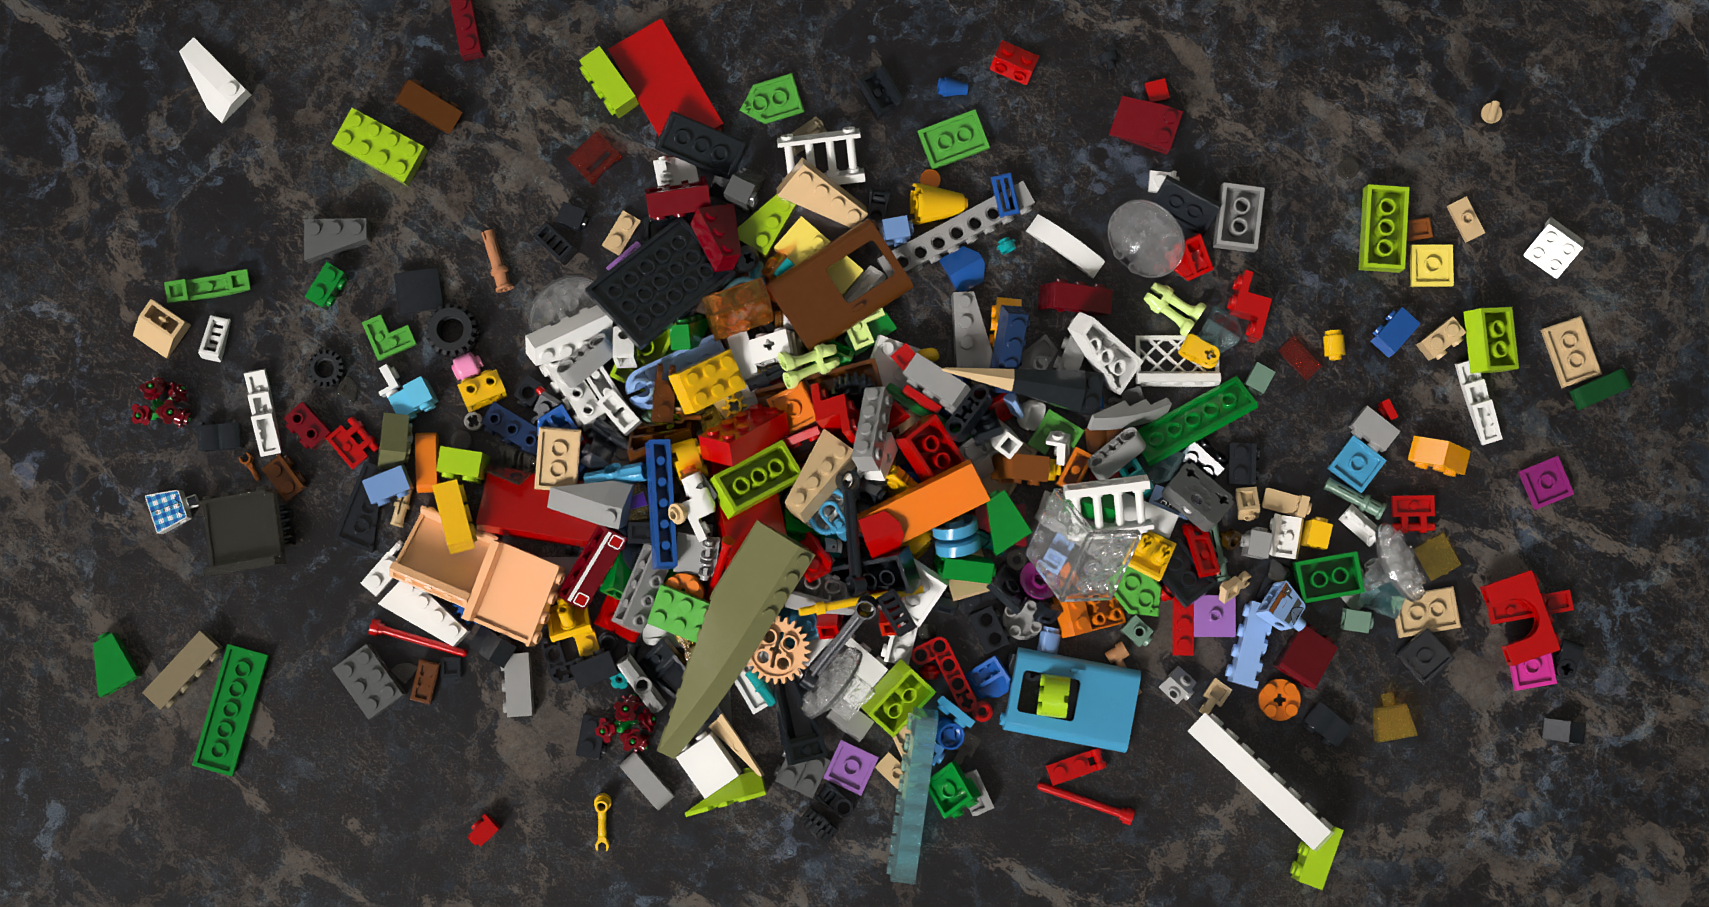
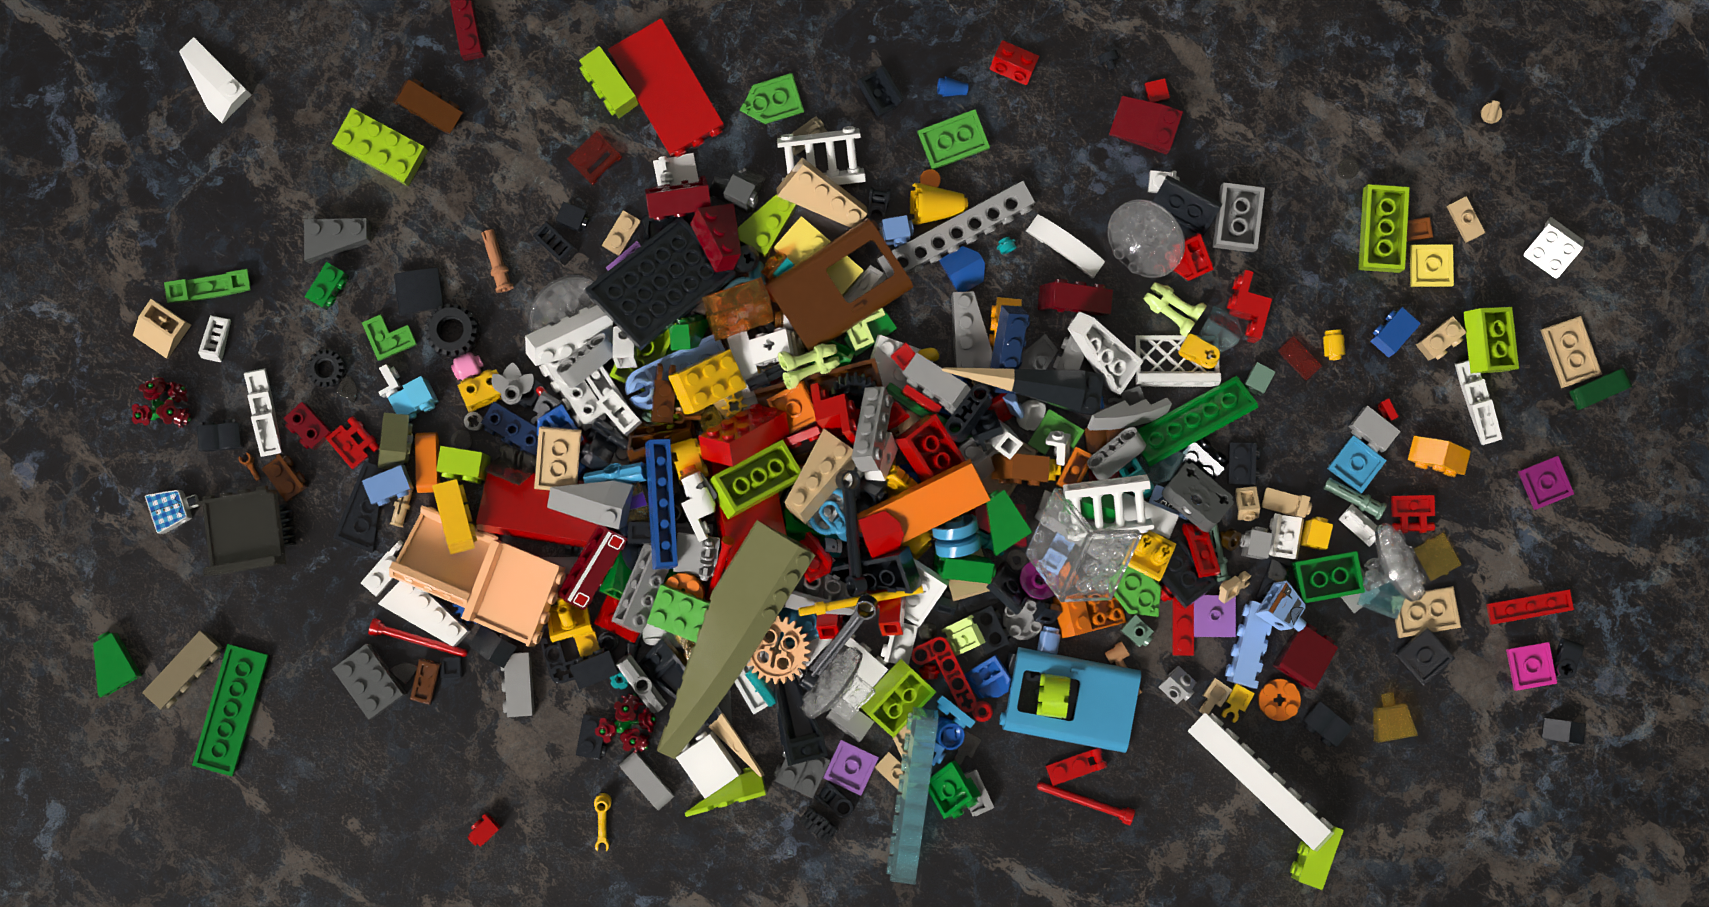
black plate [654,110,747,179] -> none
tan plate [668,503,688,524] -> none
black slope [876,589,917,638] -> none
blue tile [990,173,1020,218] -> none
sand green brick [1340,607,1374,633] -> none
red arch [1480,570,1561,666] -> none
none -> light grey plate [492,363,534,404]
none -> yellowish green plate [942,615,986,656]
none -> yellow plate [1222,683,1255,723]

